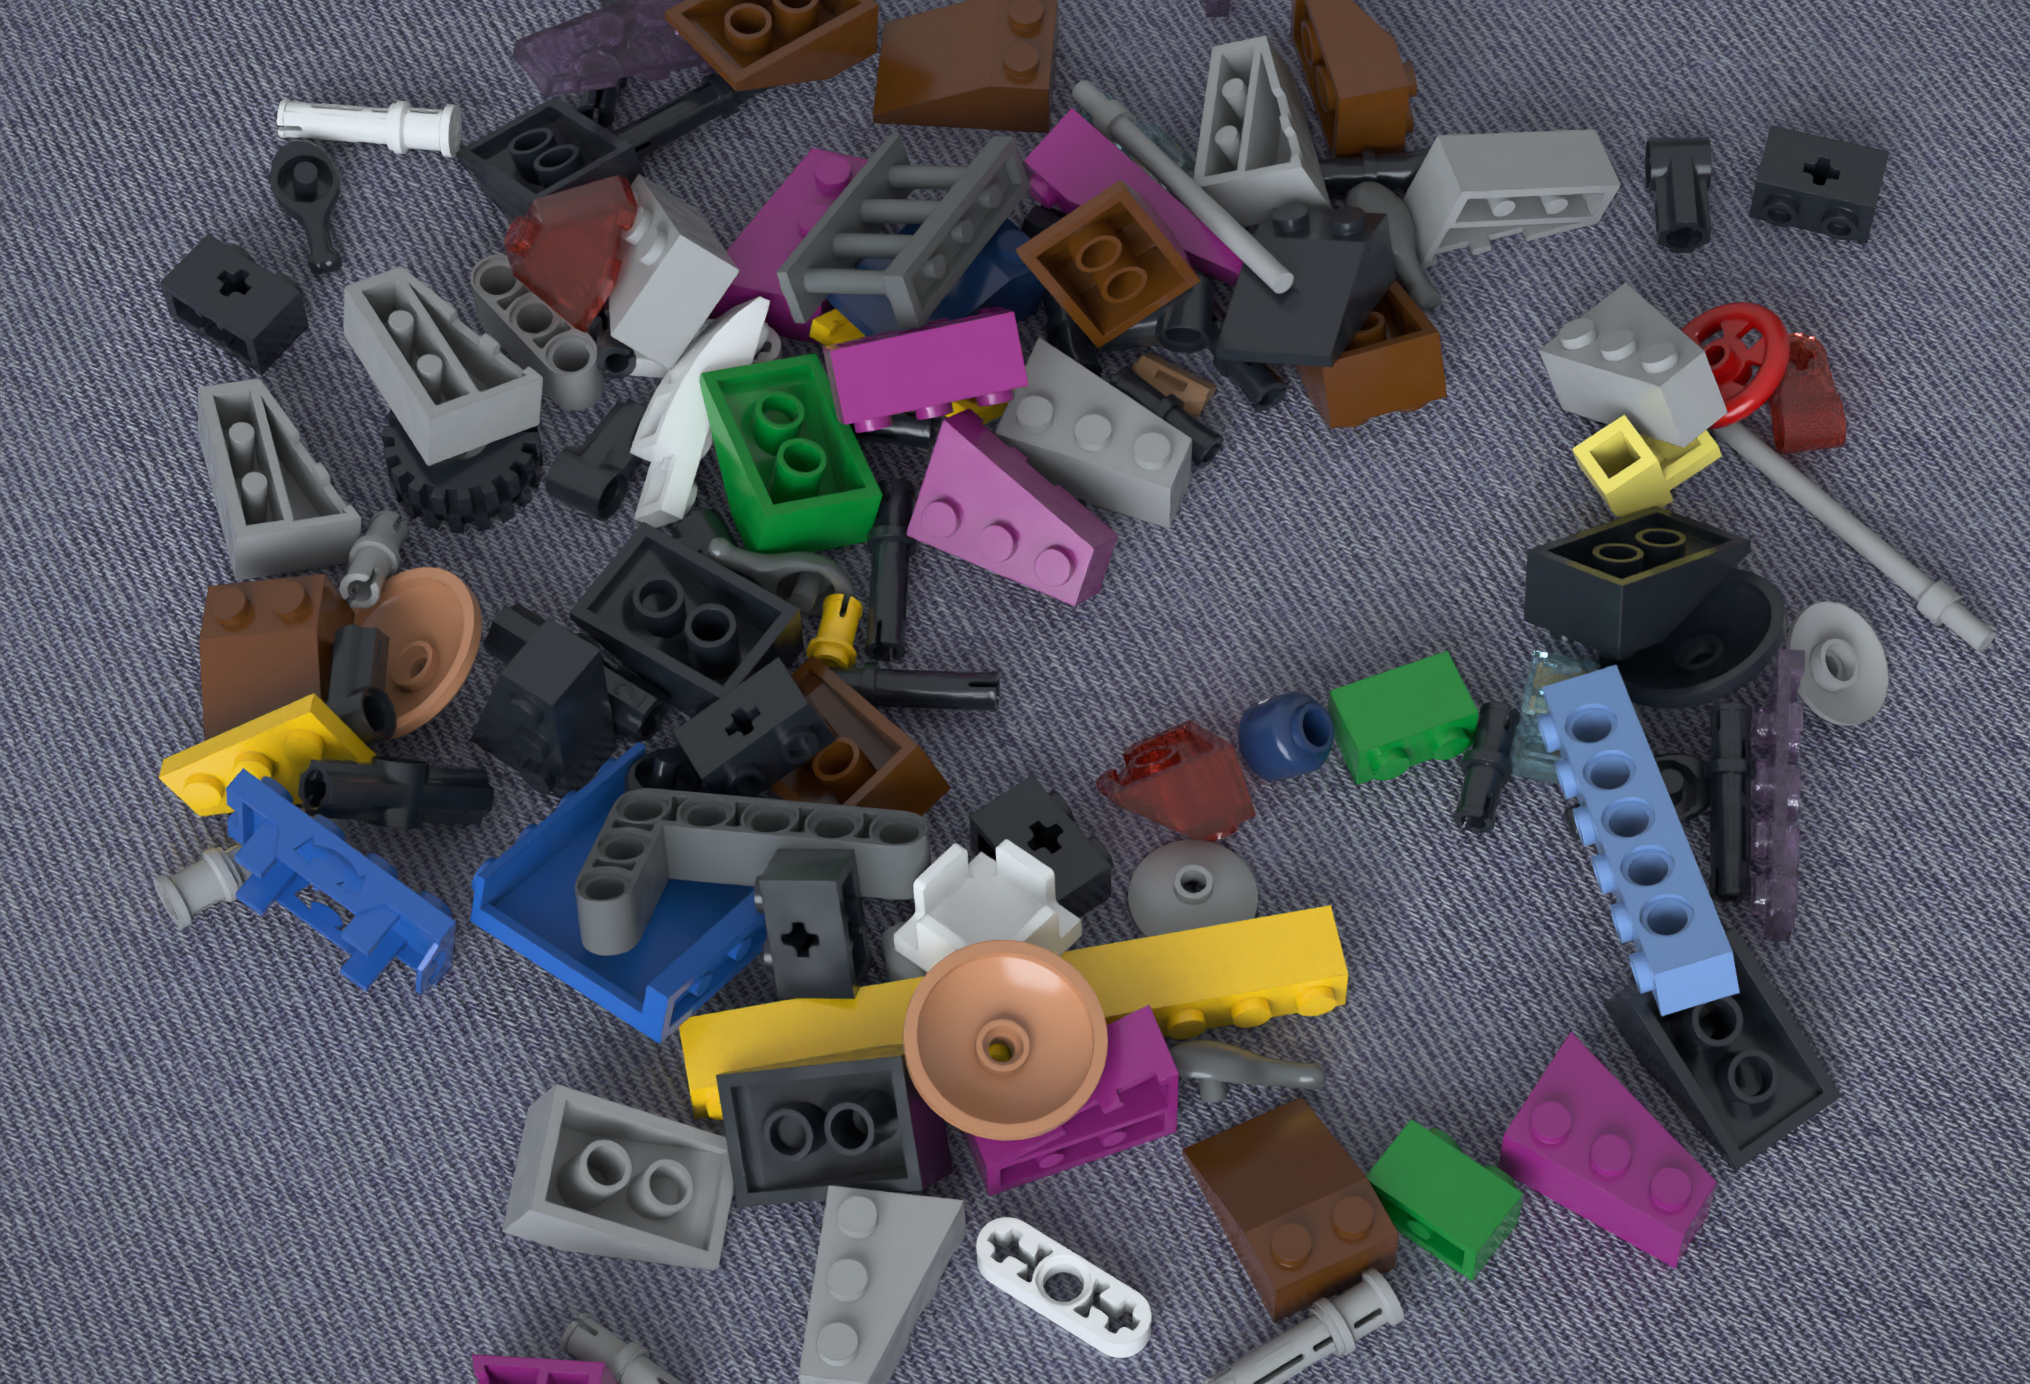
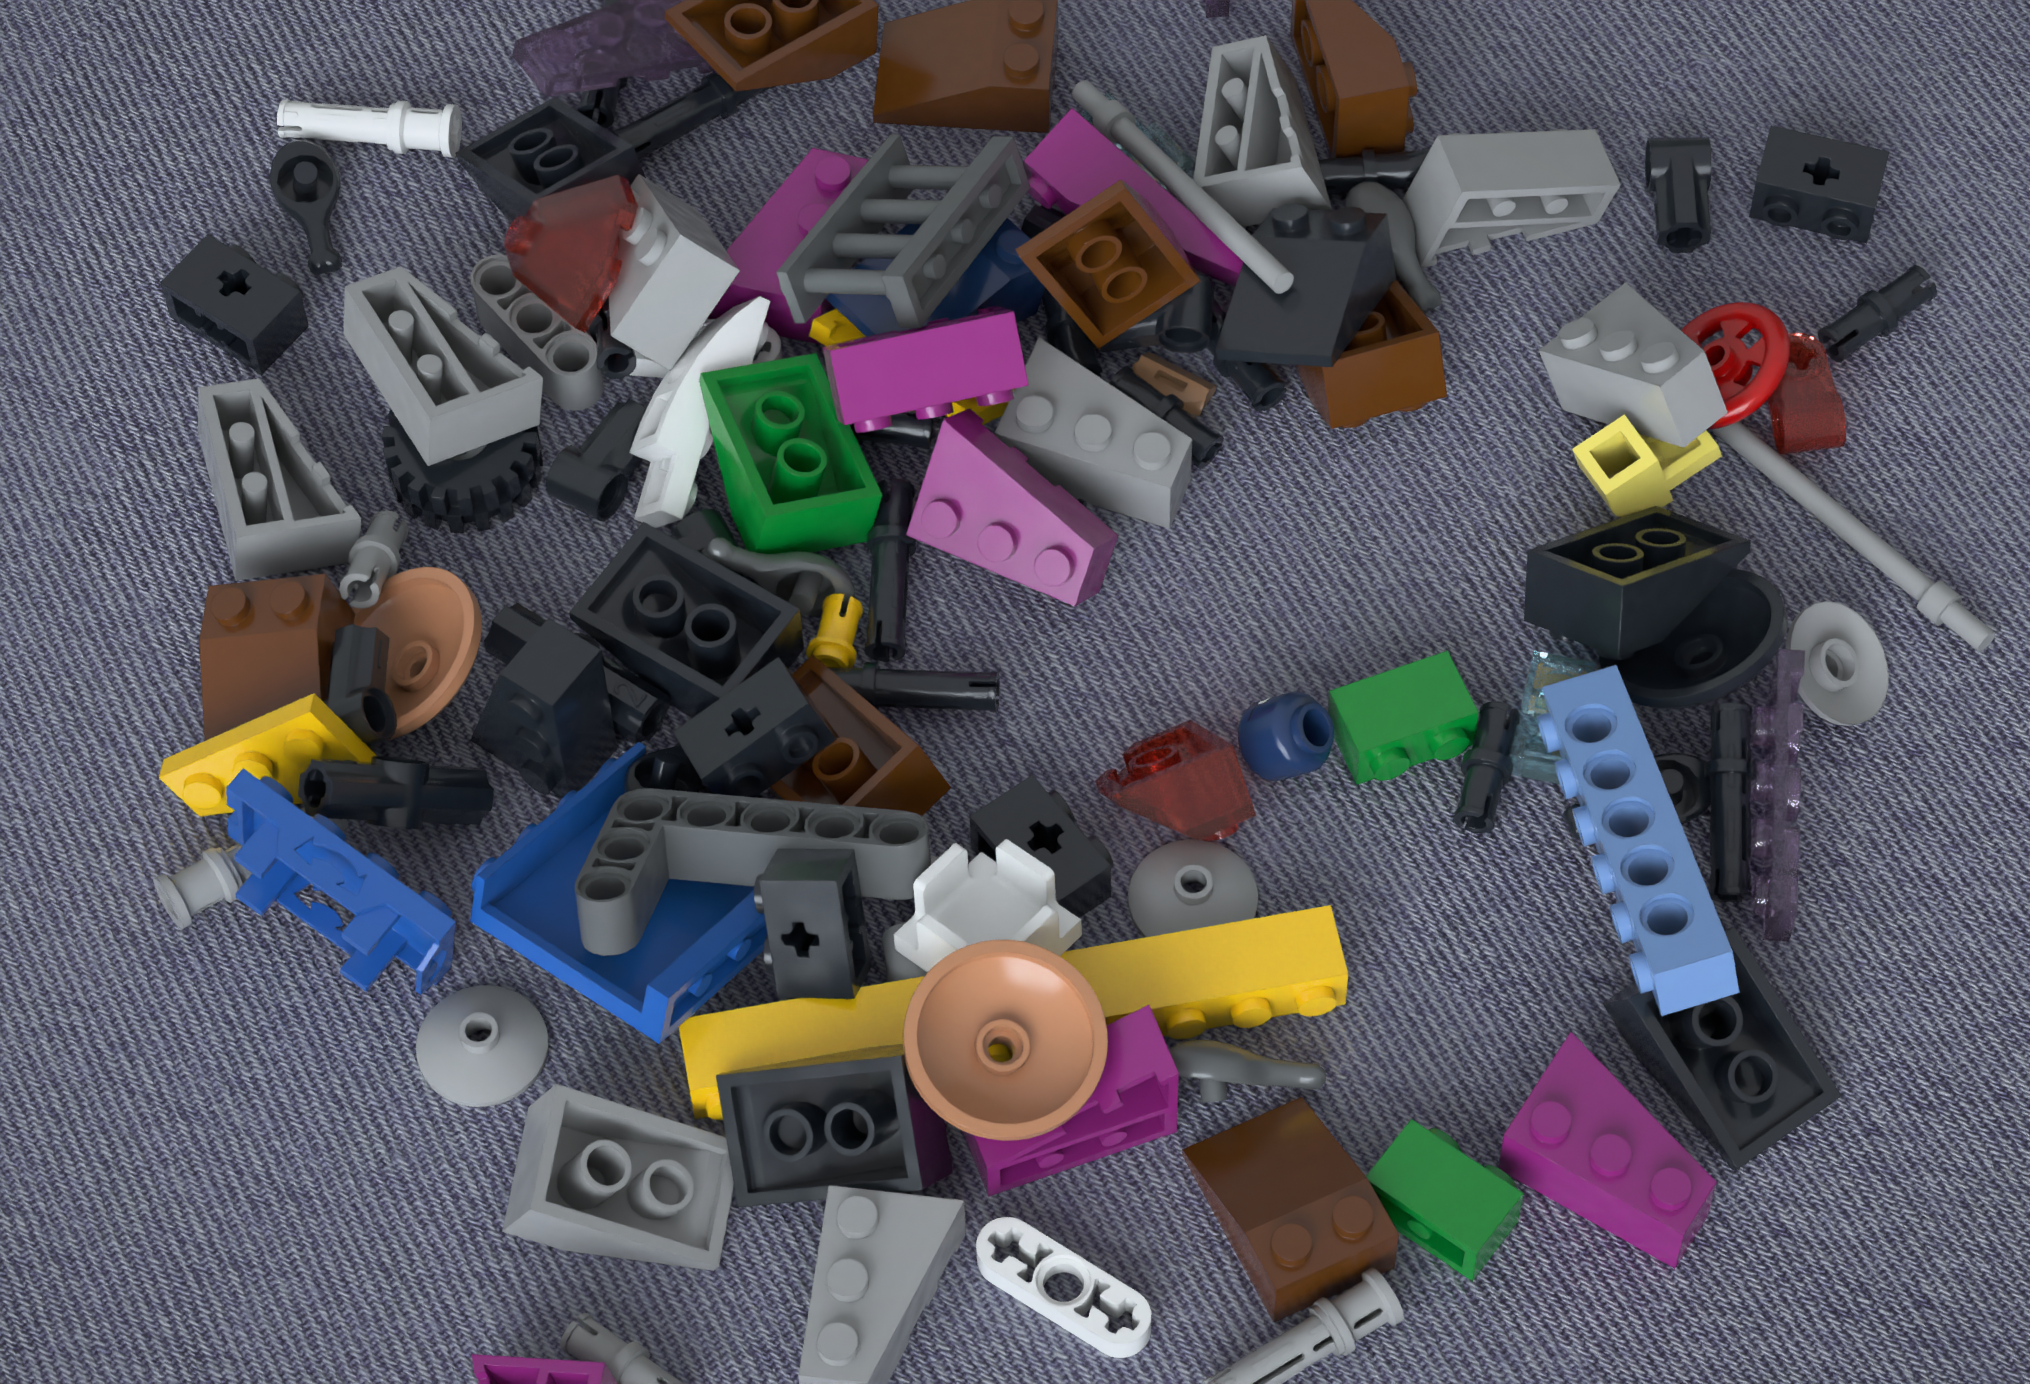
none -> light grey dish [416,985,549,1107]
none -> black pin [1818,265,1937,363]

